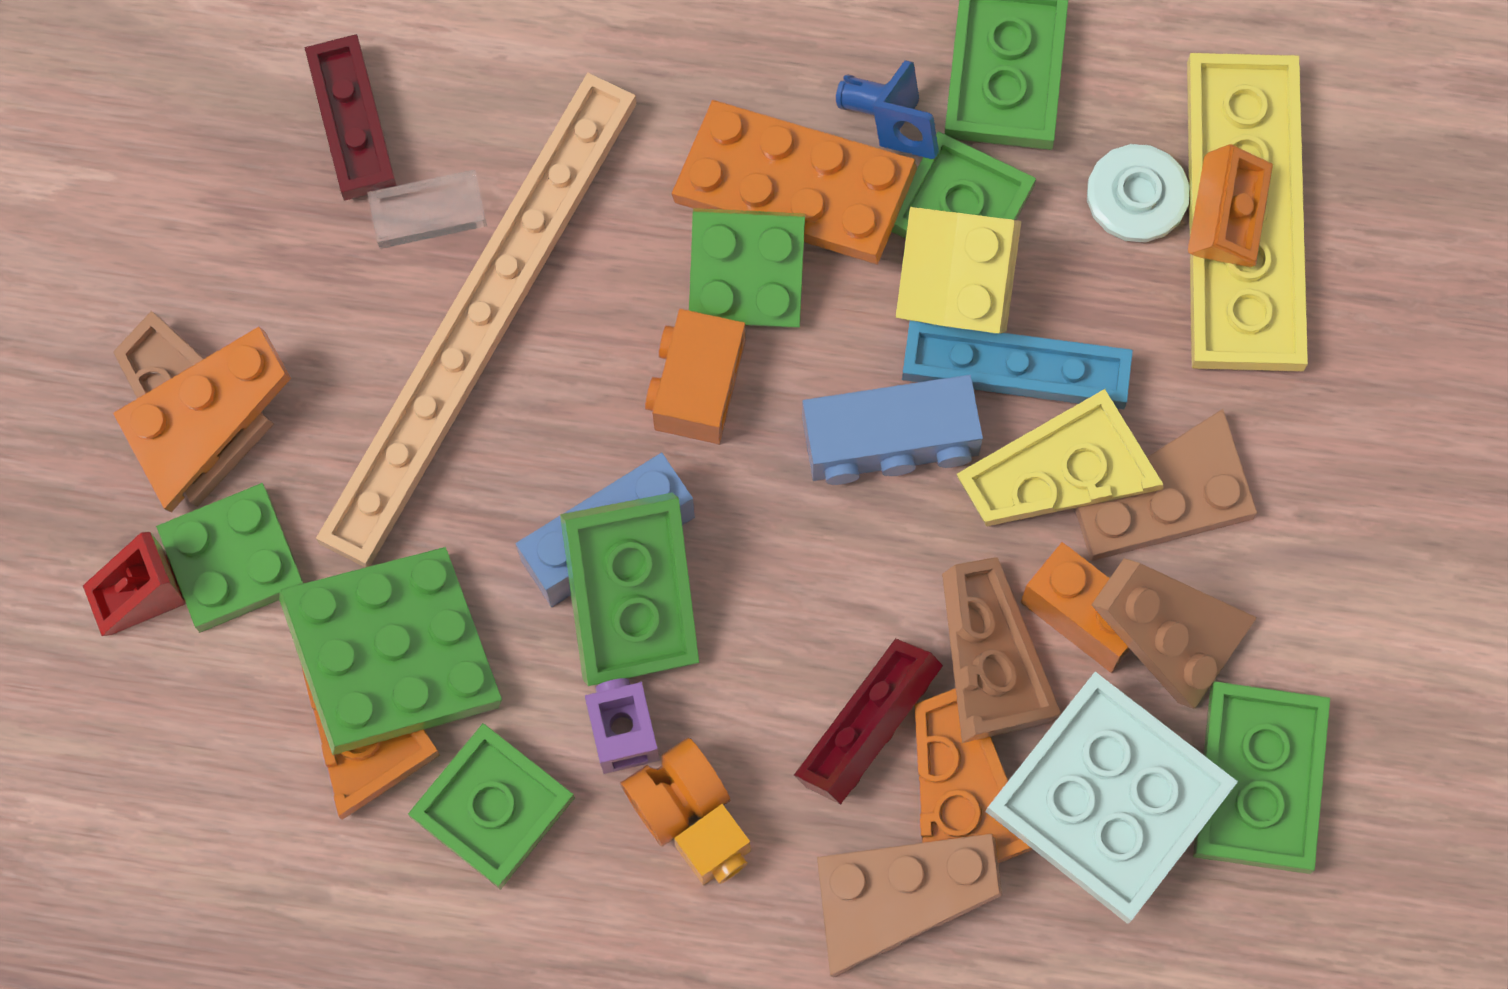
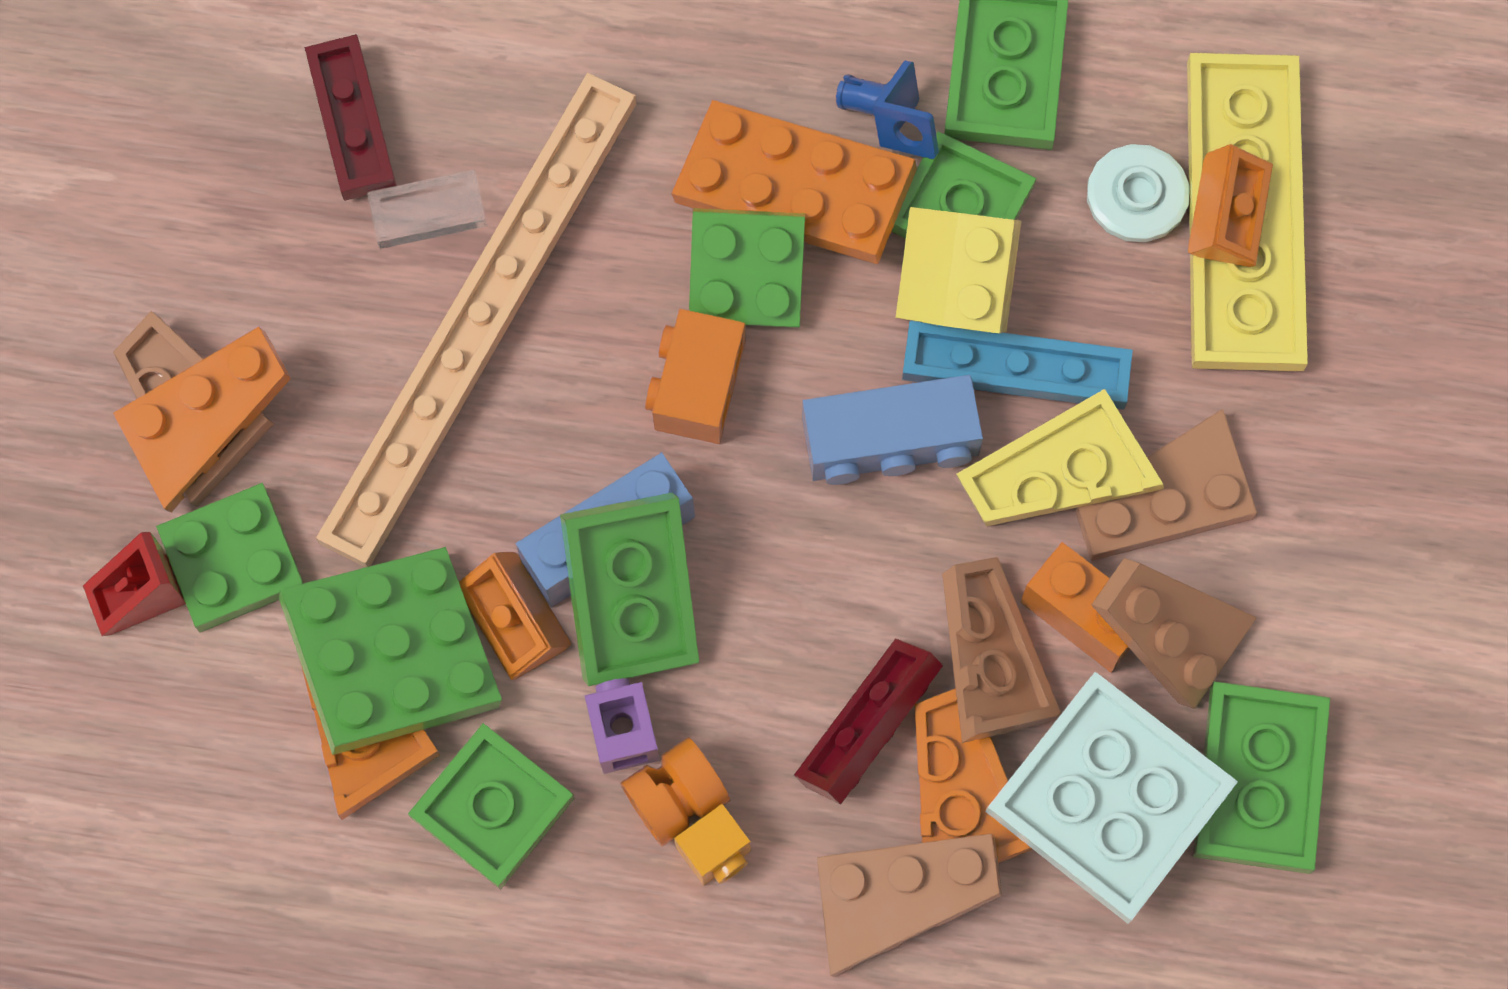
none -> orange slope [459,552,571,680]

